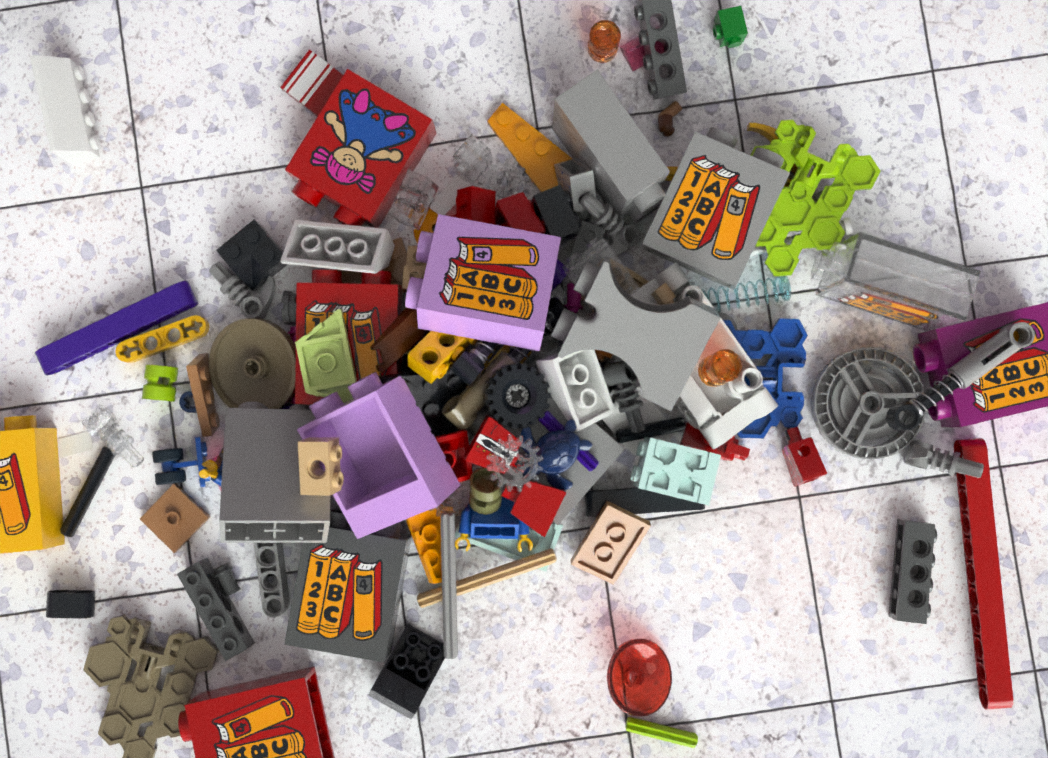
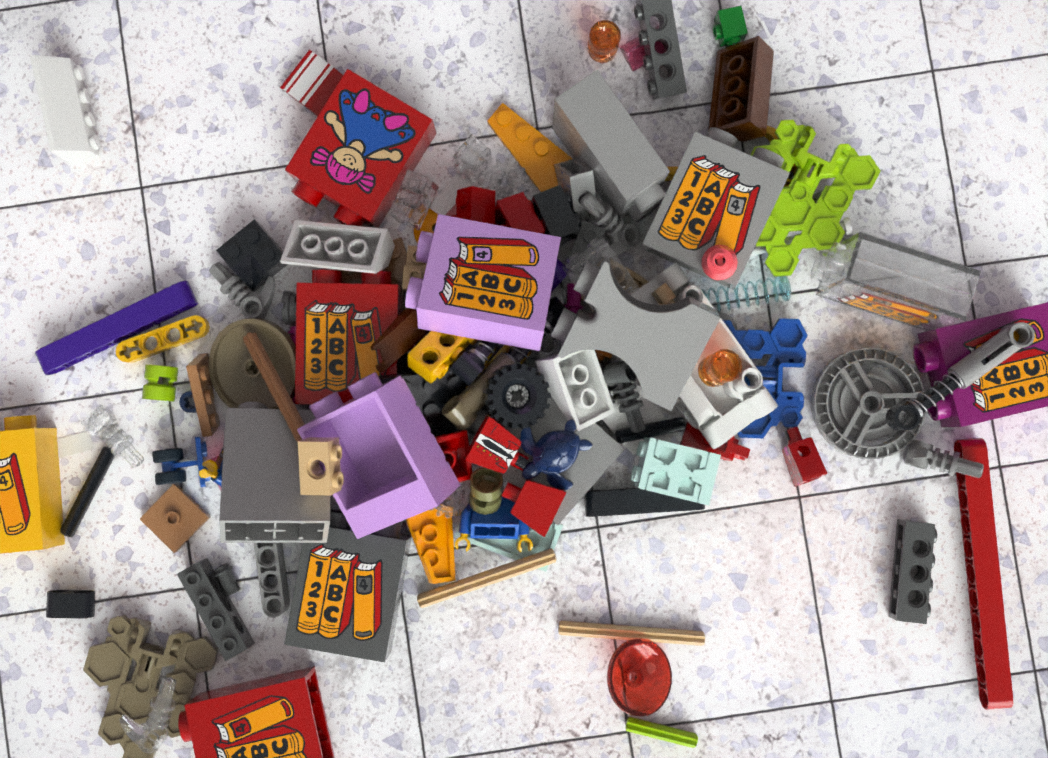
yellowish green wing [295,309,357,403] -> none
black slope [368,624,445,719] -> none
light grey axle [440,512,458,659] -> none
clear gear [486,434,544,492] -> none
dark purple axle [538,411,599,472] -> none
plate [570,501,651,585] -> none
reddish brown arm [658,101,682,137] -> none
none -> clear piece [119,677,176,754]
none -> medium nougat axle [243,332,305,444]
none -> tan axle [558,621,705,646]
none -> coral cone [702,245,738,280]
none -> reddish brown slope [708,36,774,142]

